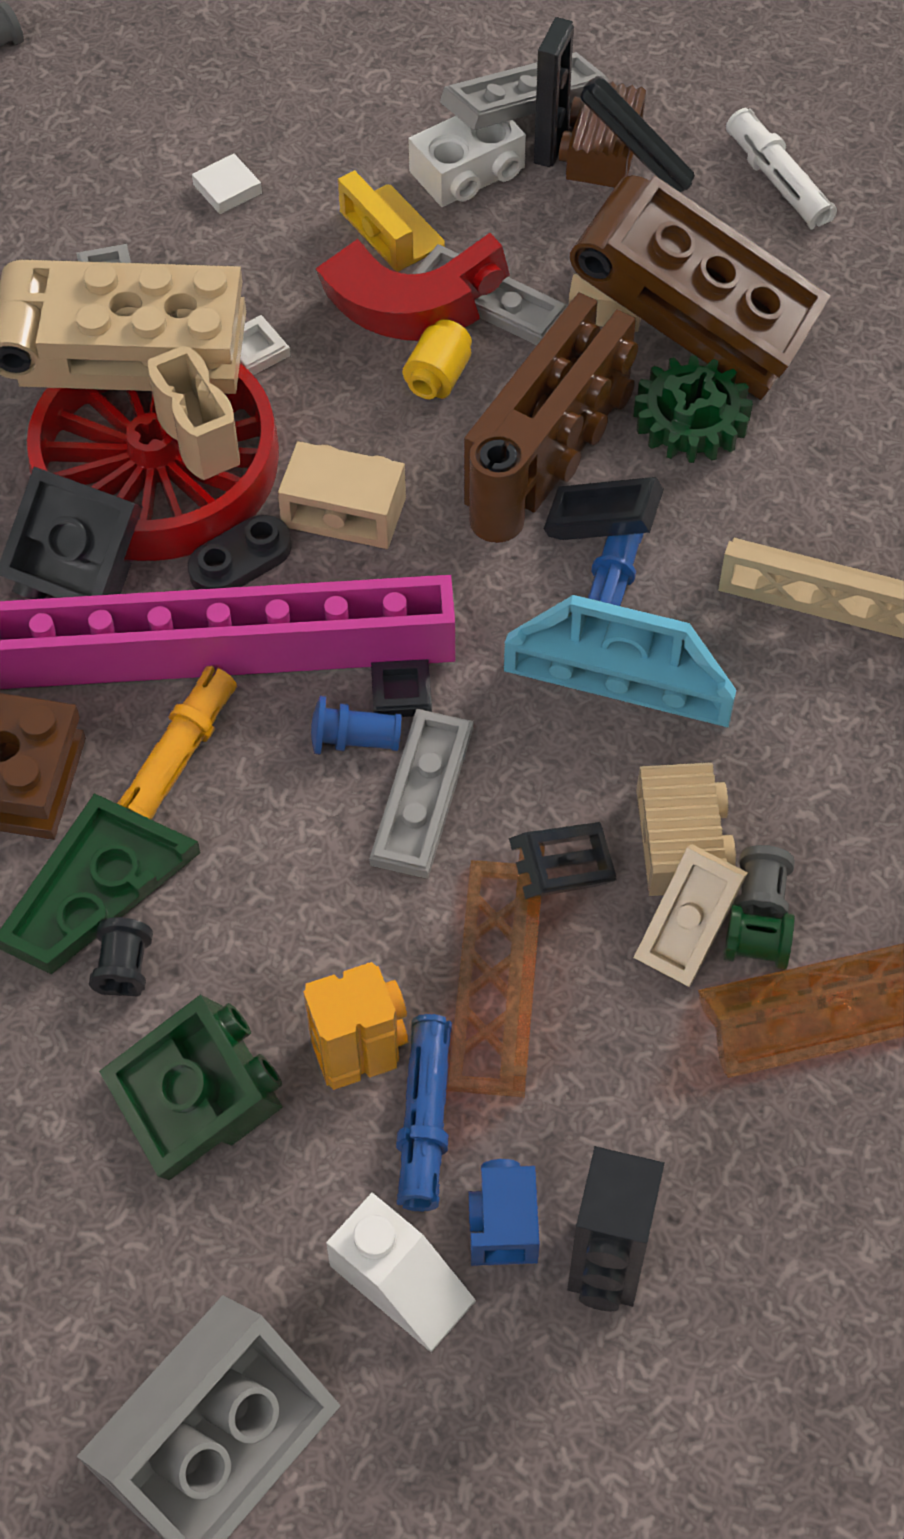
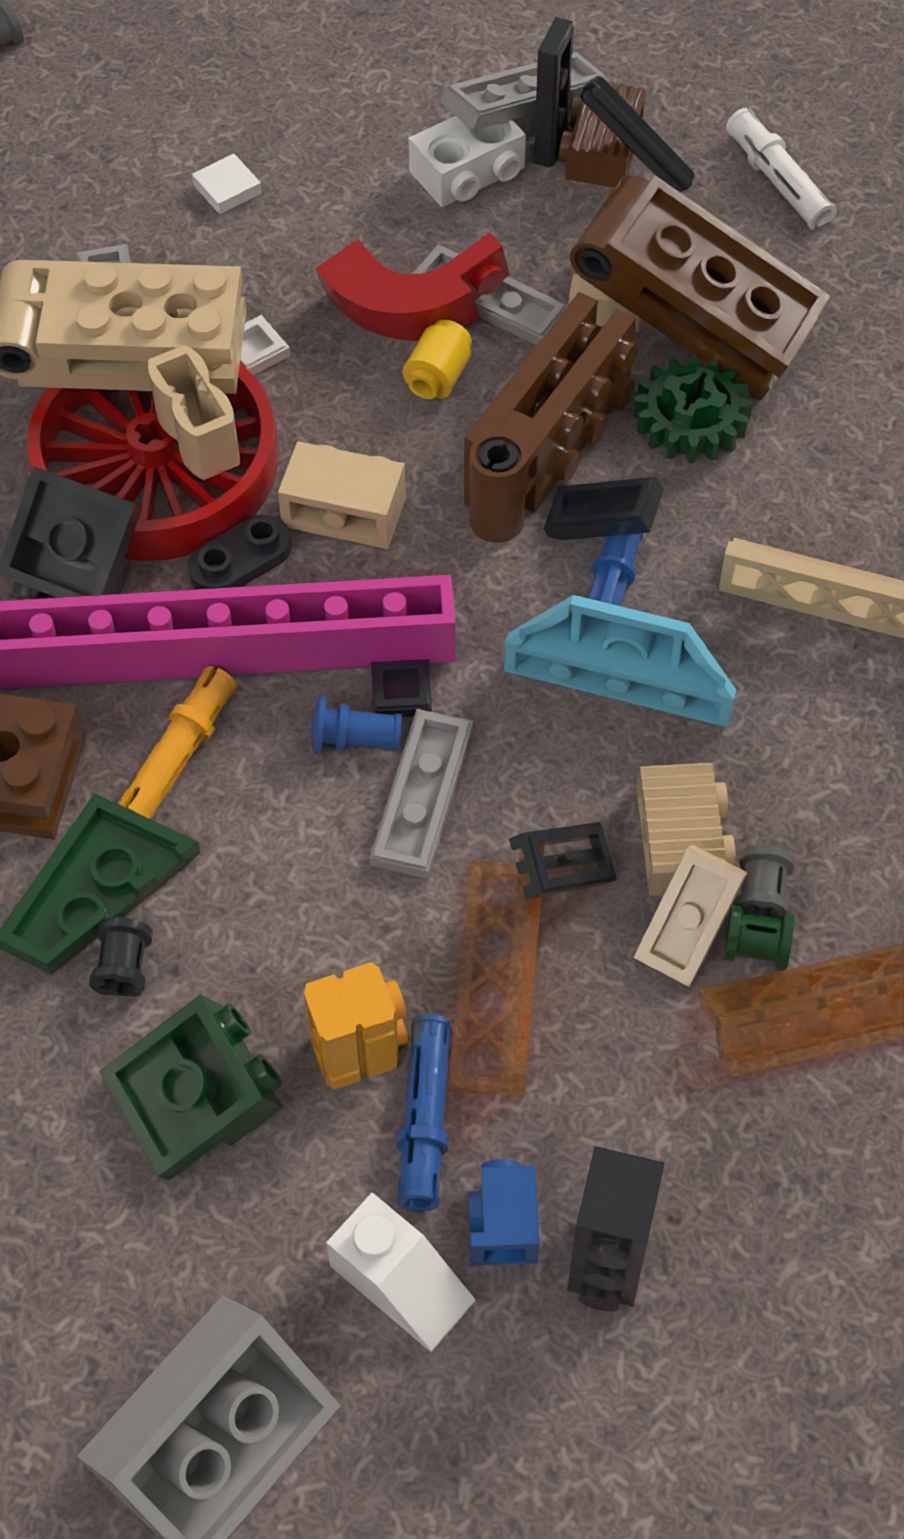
yellow panel [338,170,445,272] -> none

